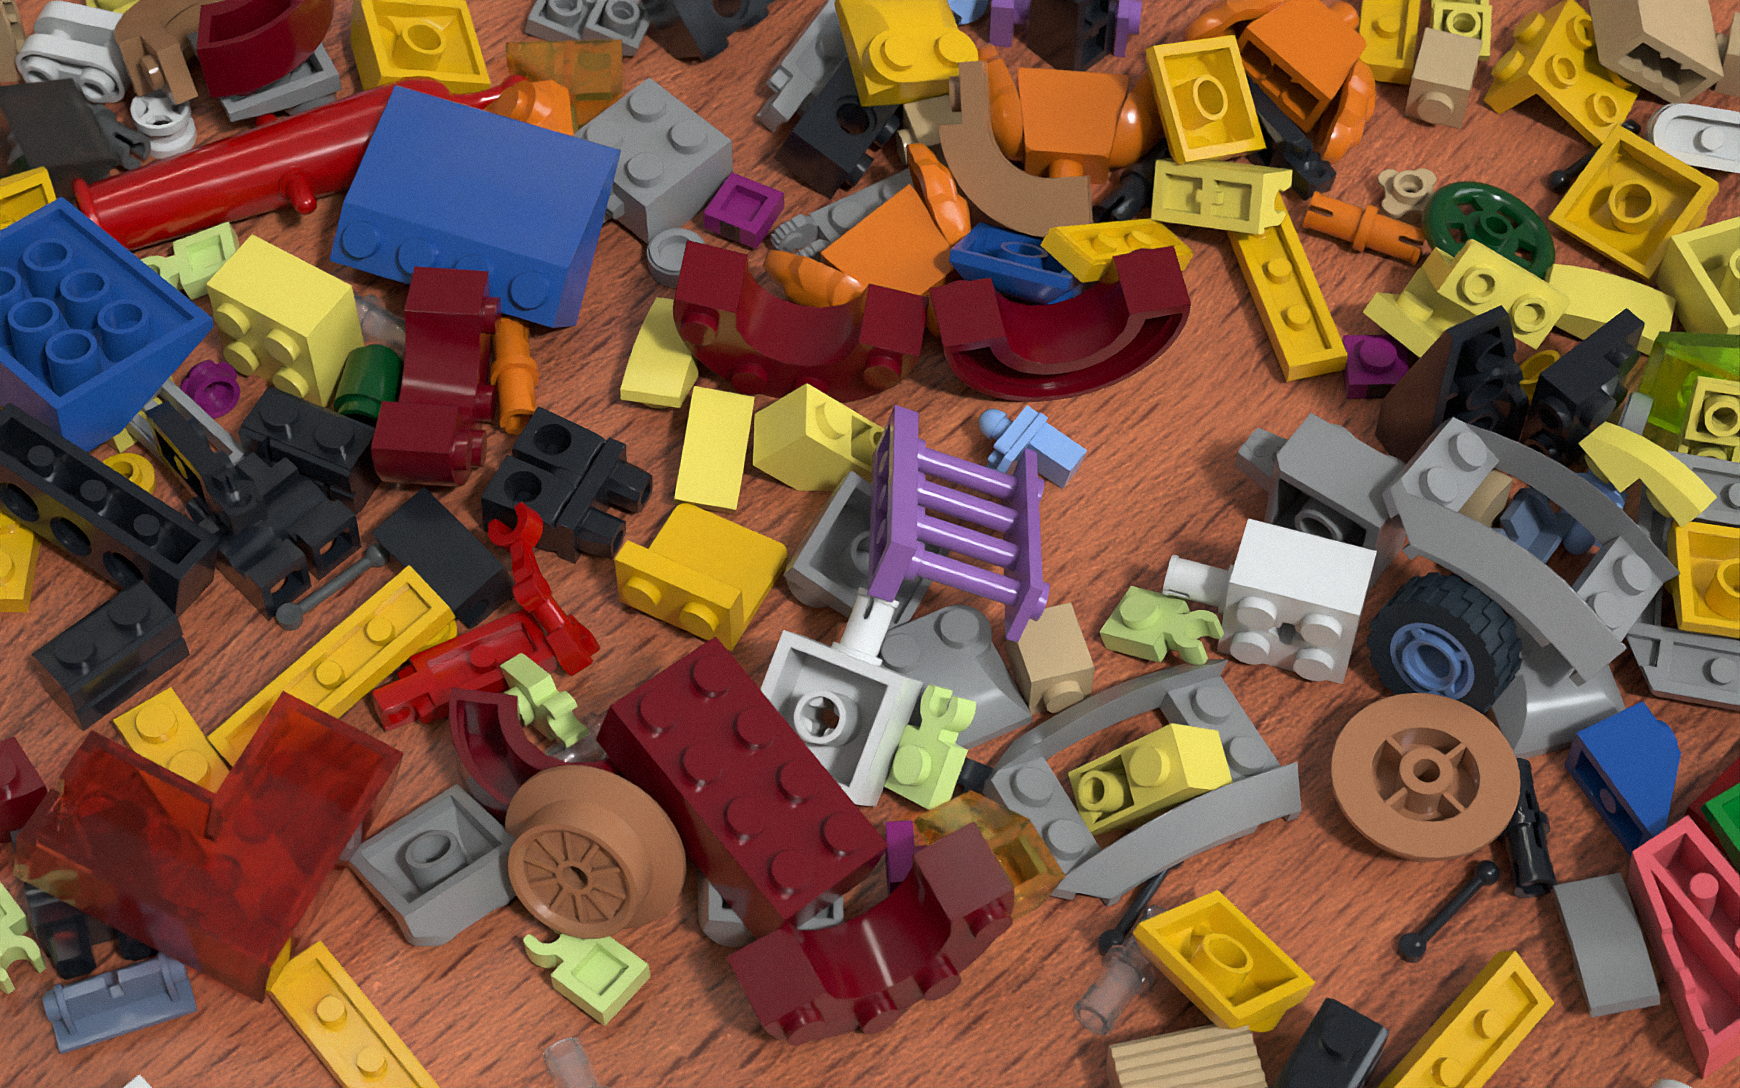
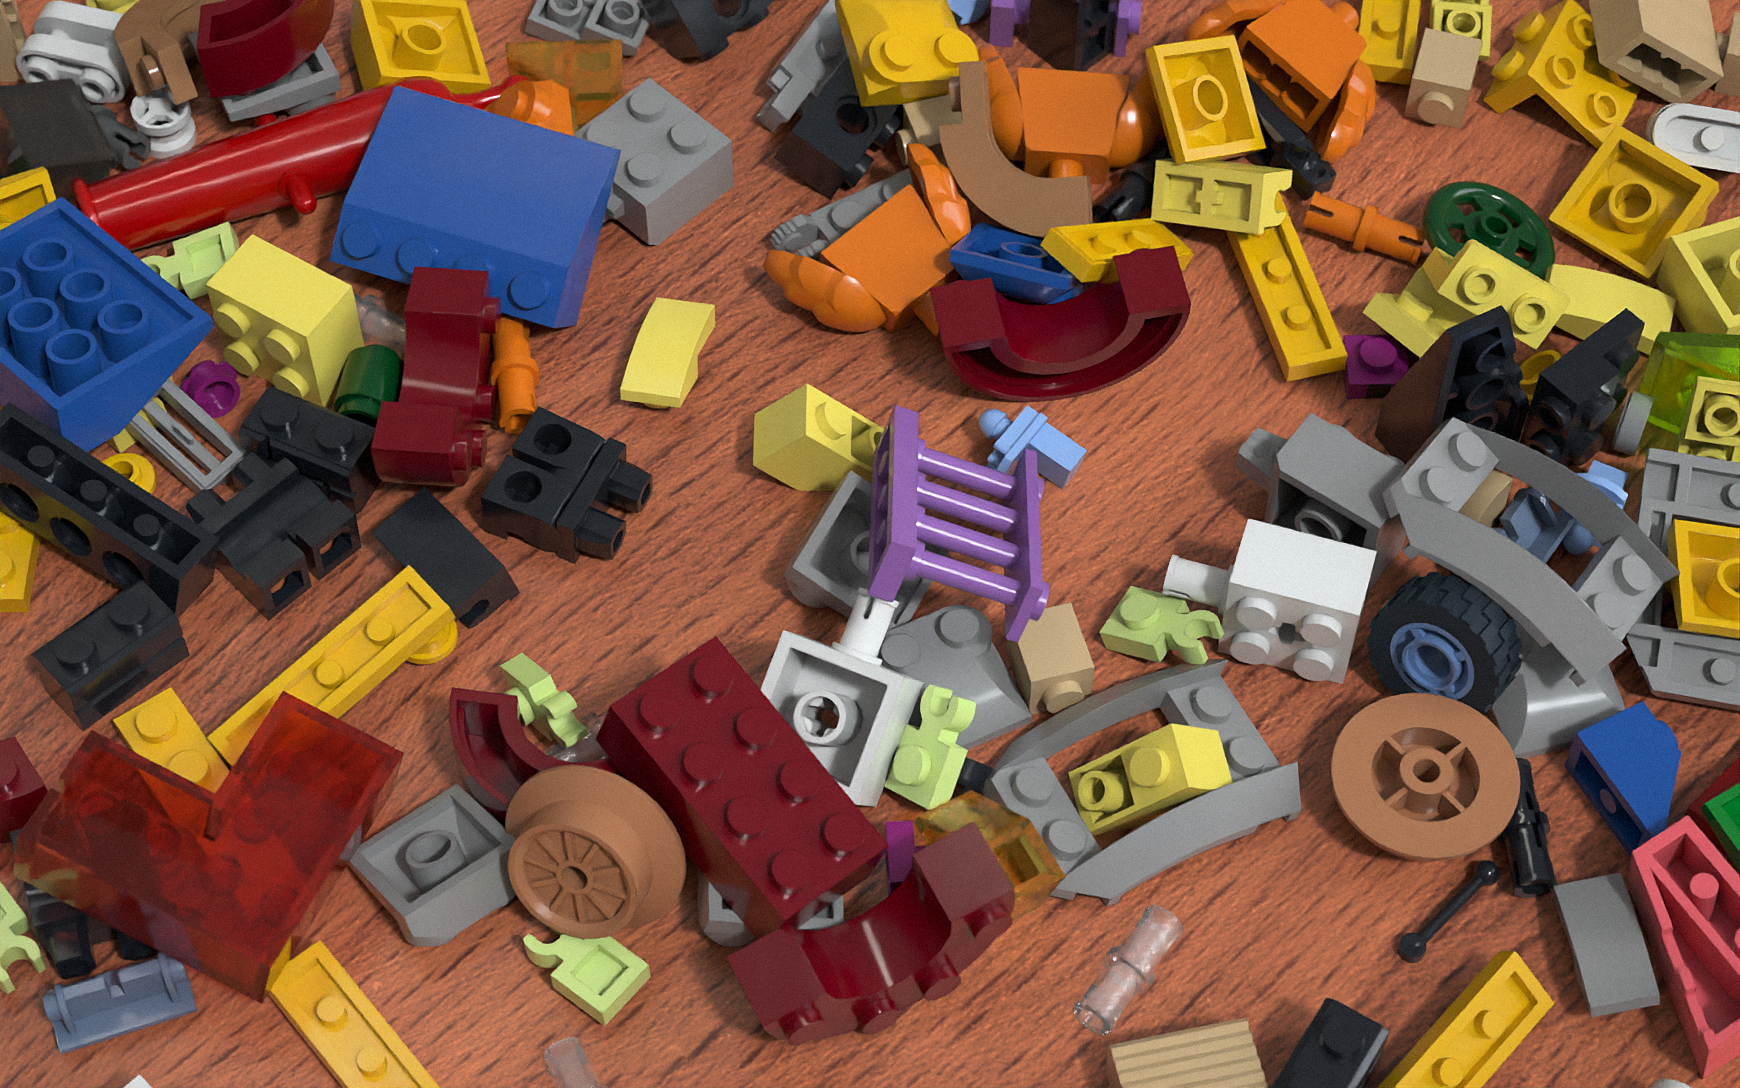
black hinge [145,401,269,535] -> none
dark grey hinge [276,543,390,631] -> none
red hinge [372,608,557,732] -> none
red piece [488,502,601,677] -> none
yellow bracket [614,503,788,651] -> none
light grey tile [647,228,705,288] -> none
dark red brick [673,240,929,403] -> none
light yellow slope [673,386,755,515] -> none
magenta plate [703,172,784,249] -> none
black hinge [1098,861,1184,960] -> none
yellow slope [1133,890,1316,1032] -> none
tan plate [1377,168,1437,224] -> none
black hinge [1547,119,1641,193] -> none
light yellow slope [1578,422,1717,528] -> none

